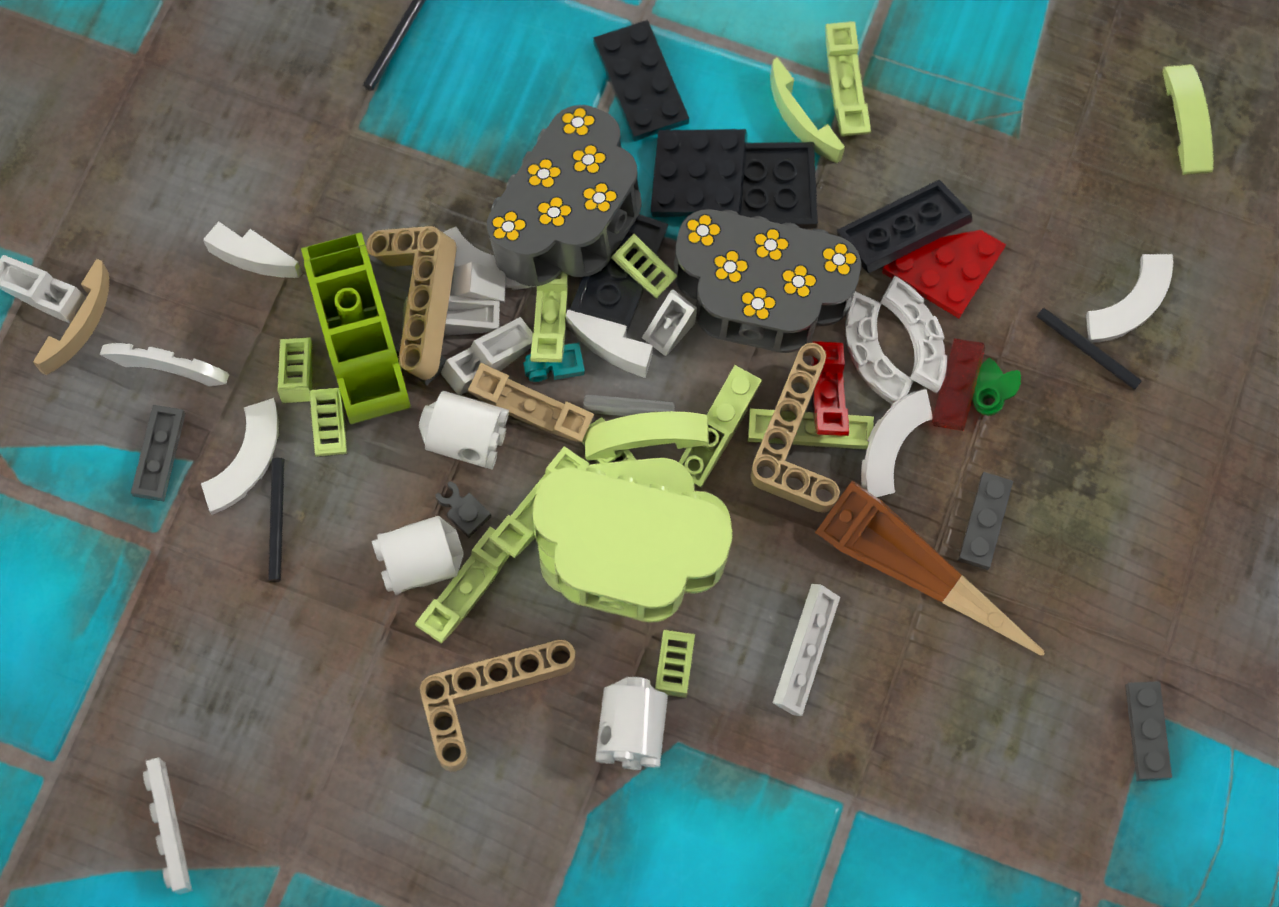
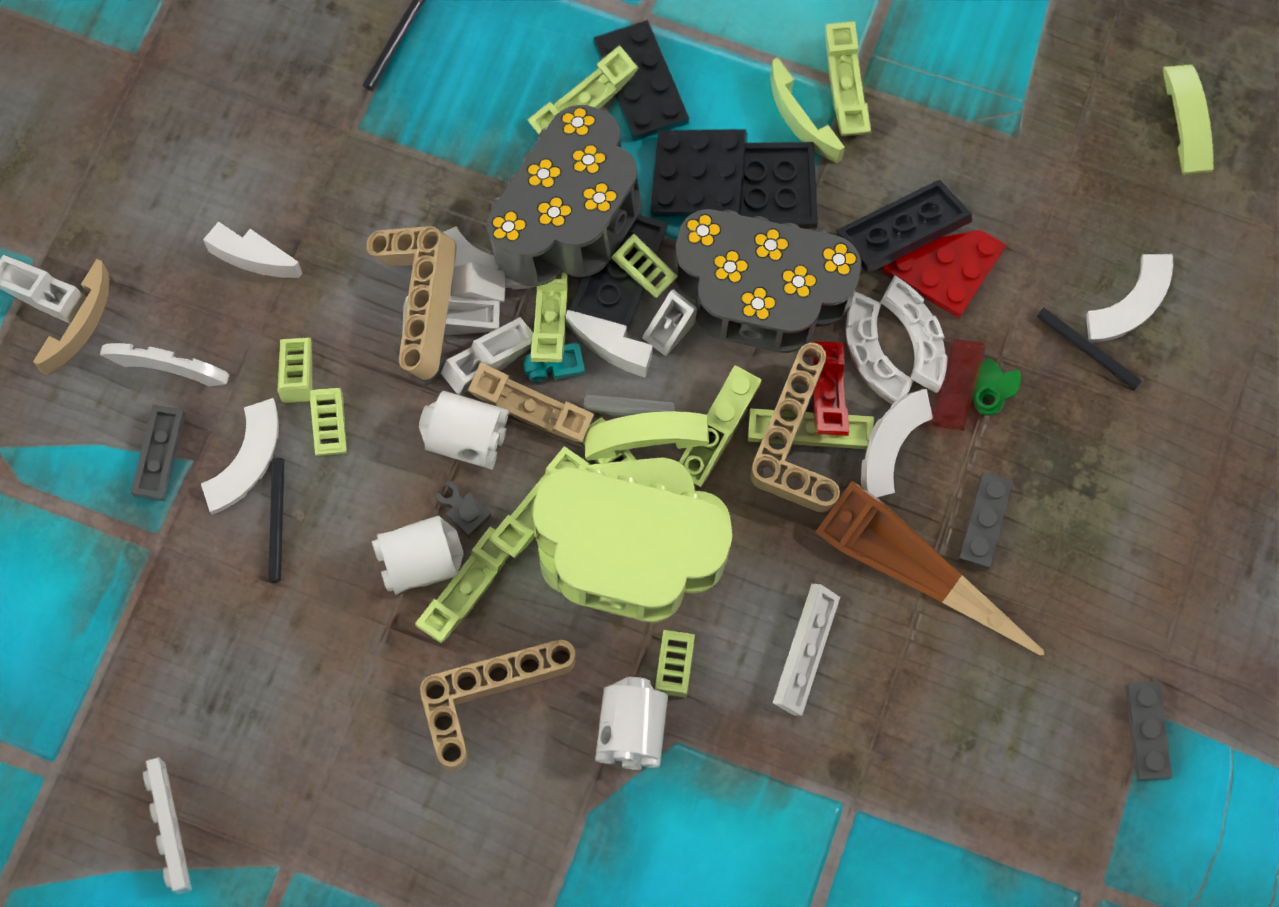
lime brick [301,232,411,424] -> none
none -> yellowish green slope [528,46,638,134]

